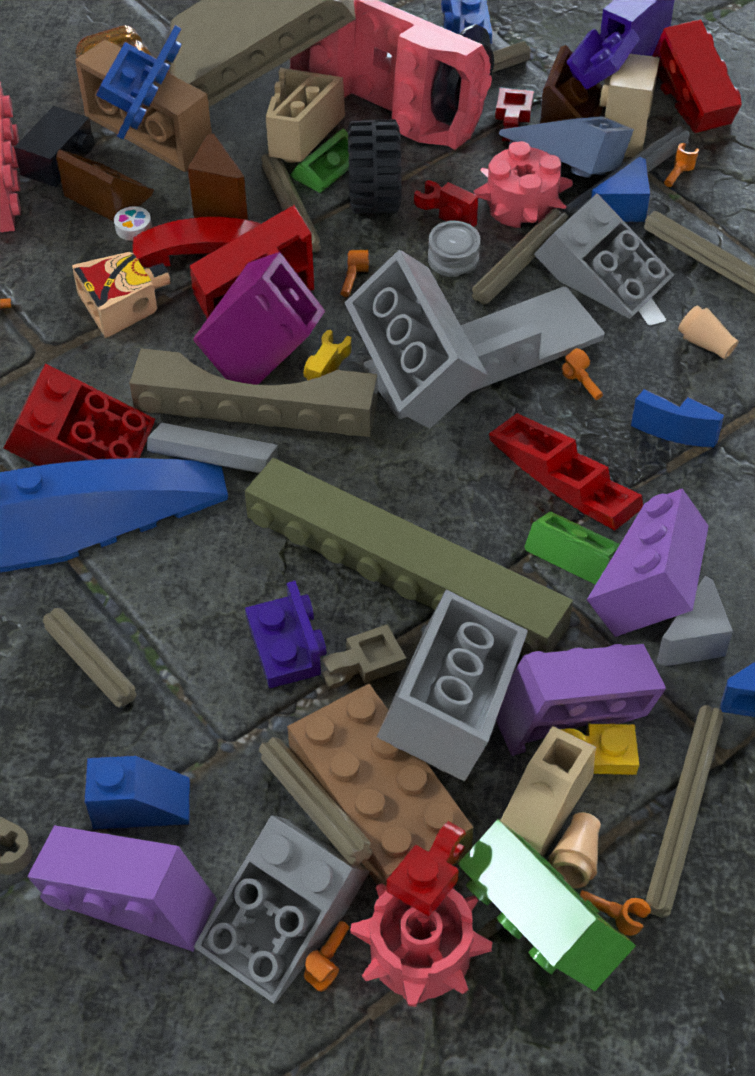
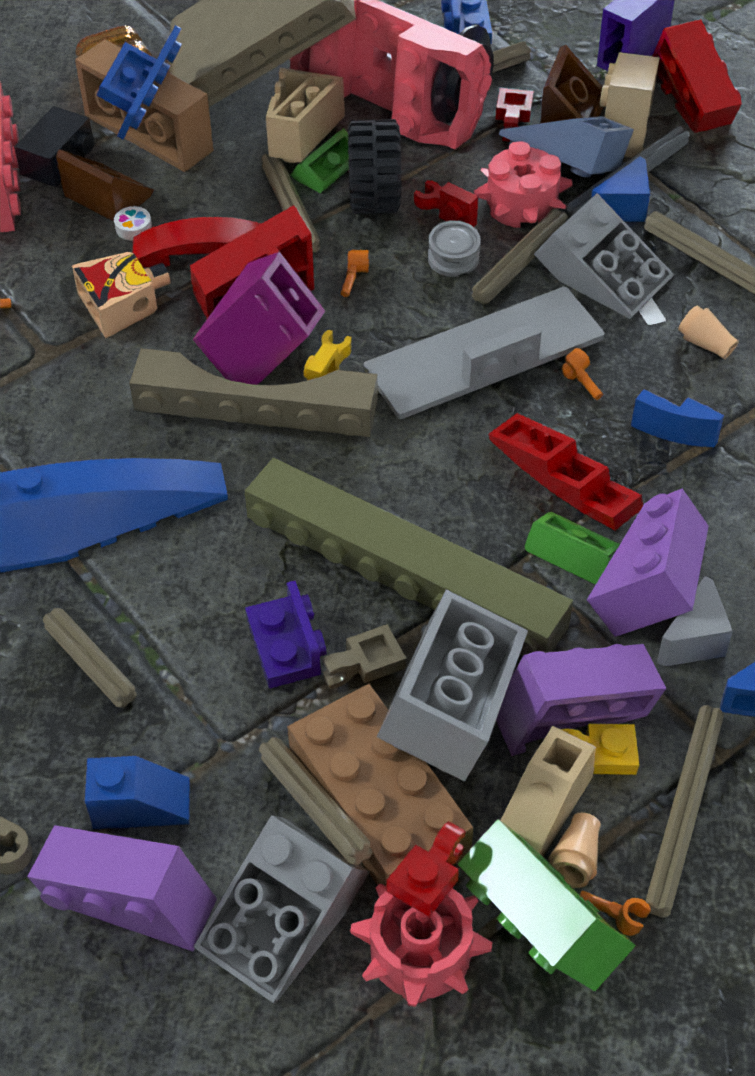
red slope [3,363,156,466] -> none
light grey tile [147,423,278,473] -> none
reddish brown slope [188,133,248,220] -> none
orange hand [304,921,350,992] -> none
light grey brick [344,249,488,429] -> none
dark purple bracket [567,28,640,90] -> none
orange hand [664,143,699,187] -> none

